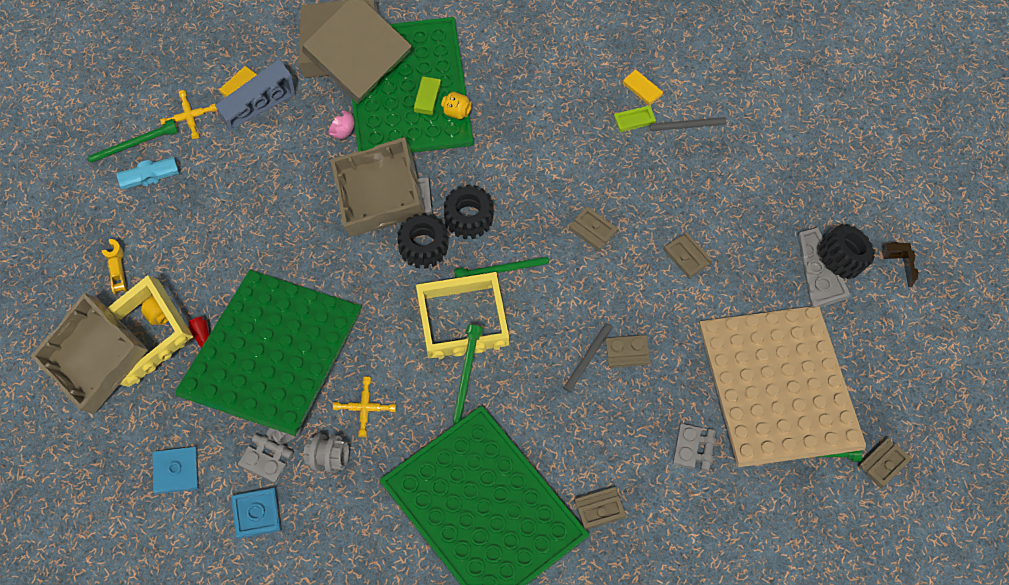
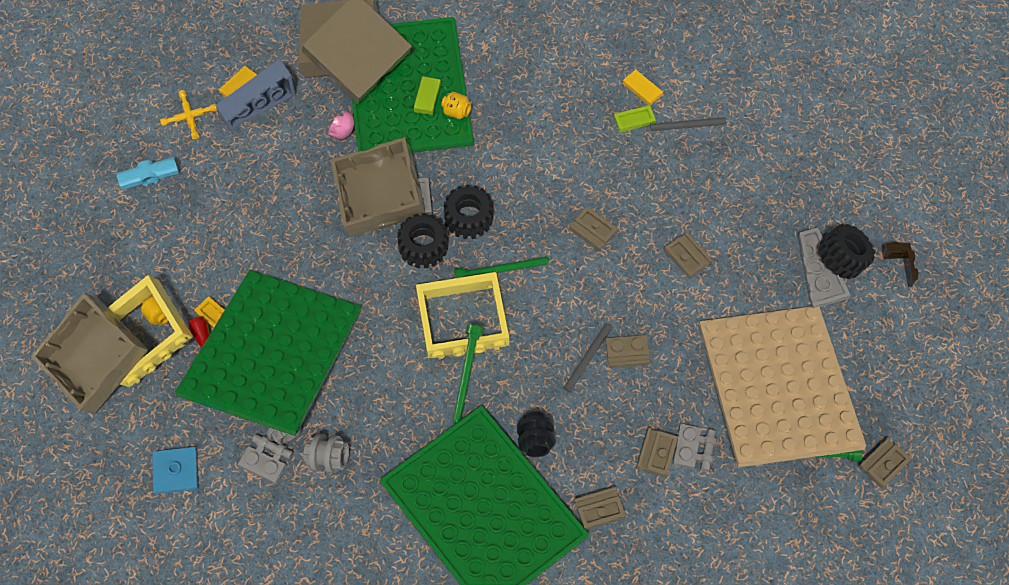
green piece [87,119,178,163] -> none
yellow piece [102,239,127,295] -> none
dark azure plate [231,488,281,539] -> none
yellow piece [333,377,396,437] -> none
none -> yellow tile [194,296,224,328]
none -> black piece [516,411,556,457]
none -> dark tan plate [636,428,678,478]

